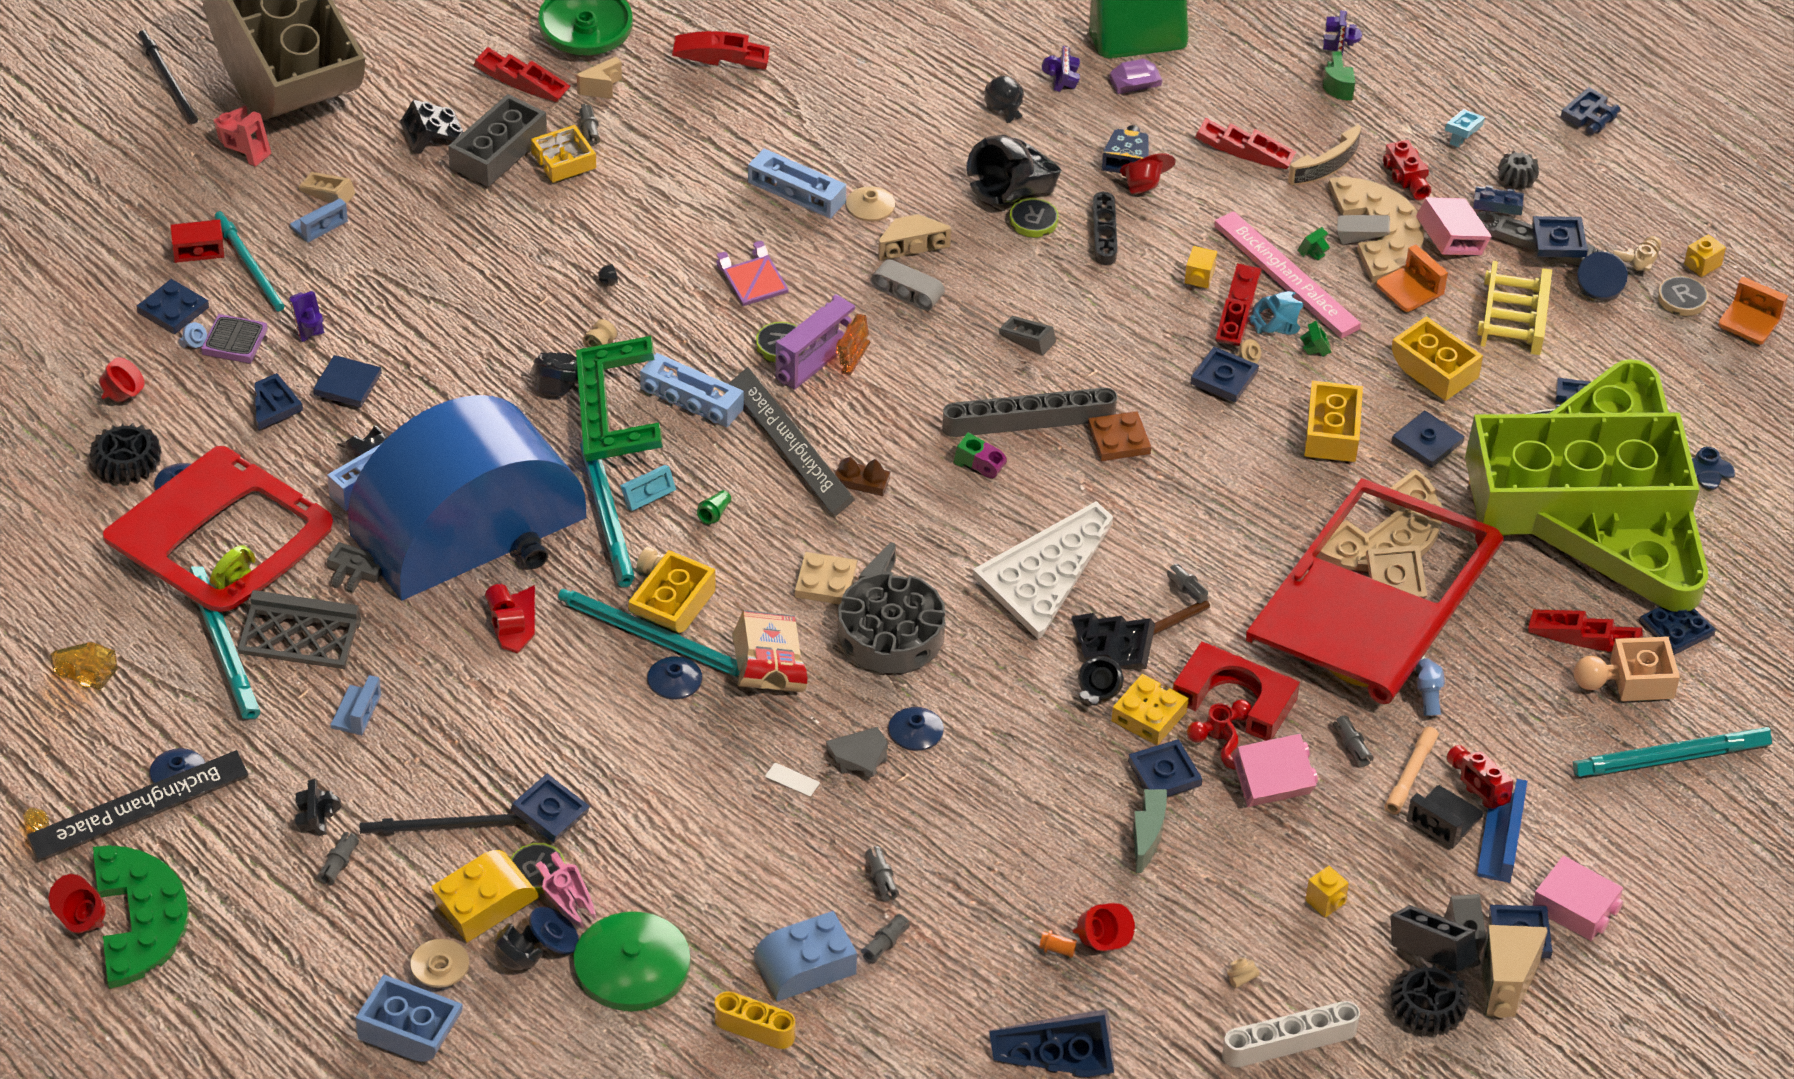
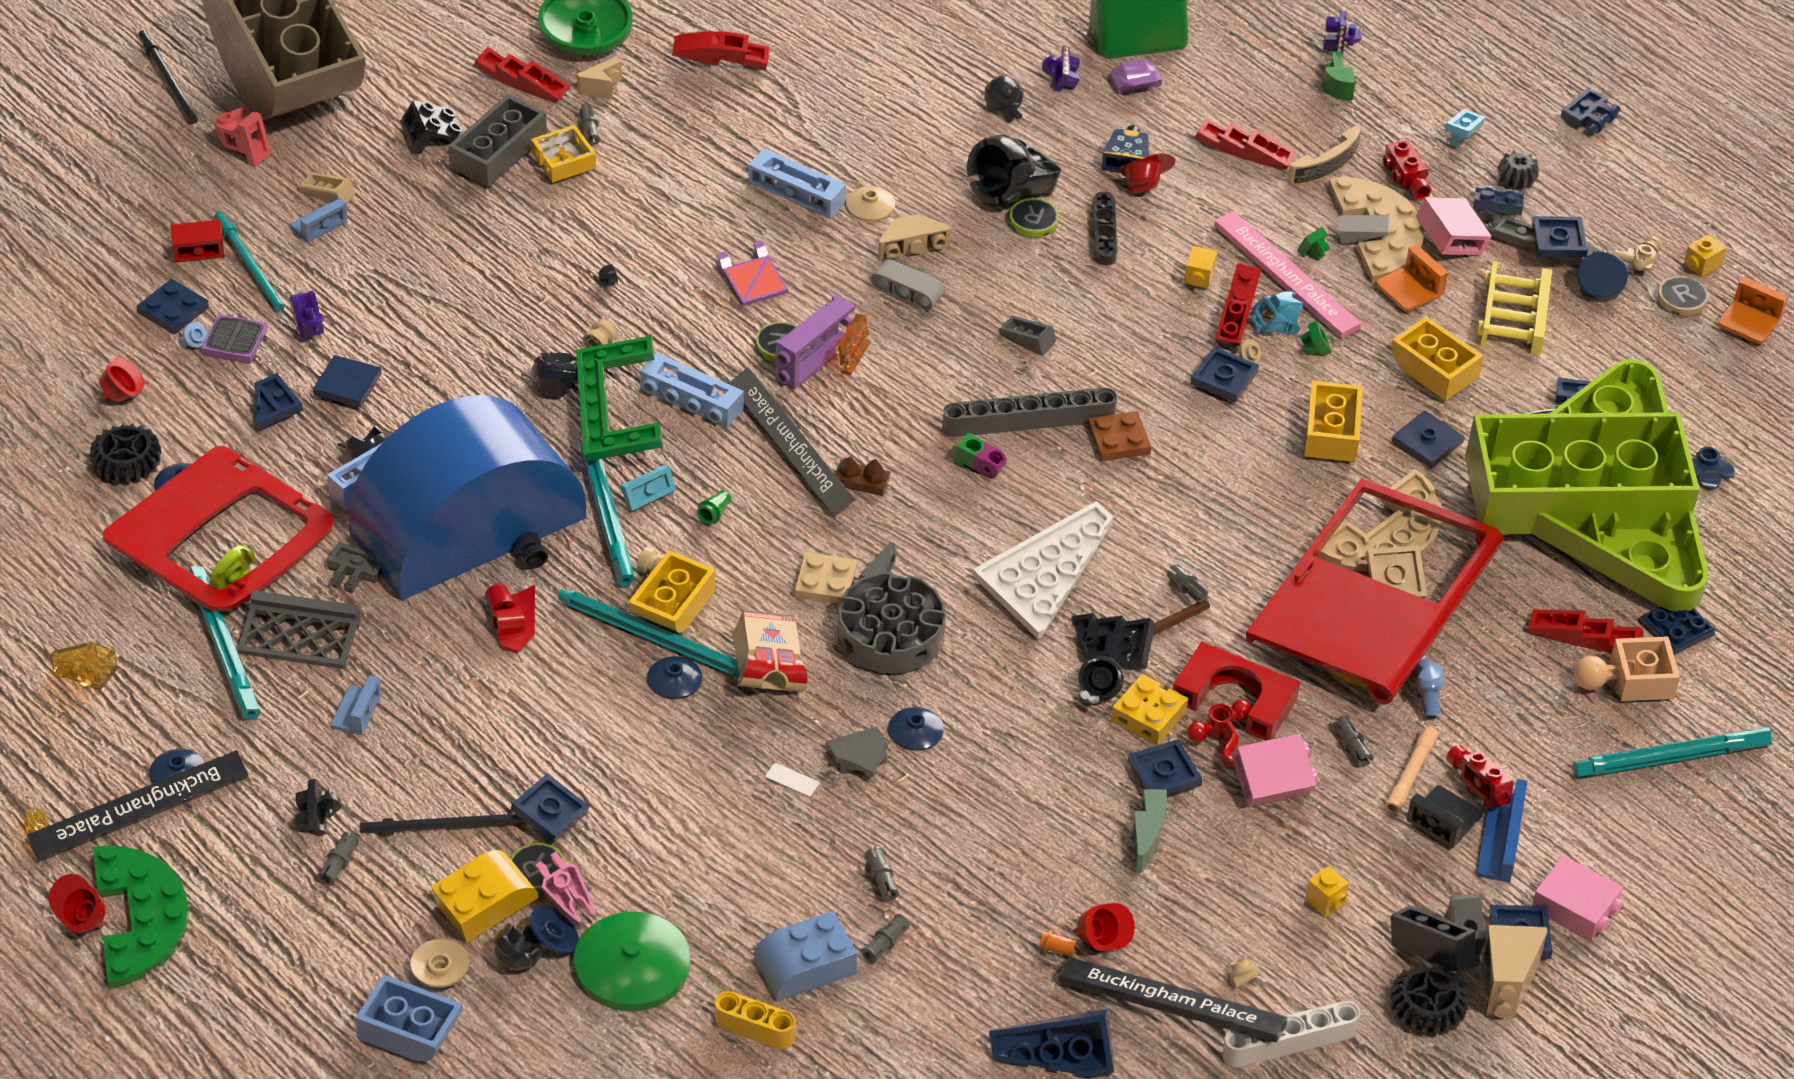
none -> black tile [1058,957,1287,1043]

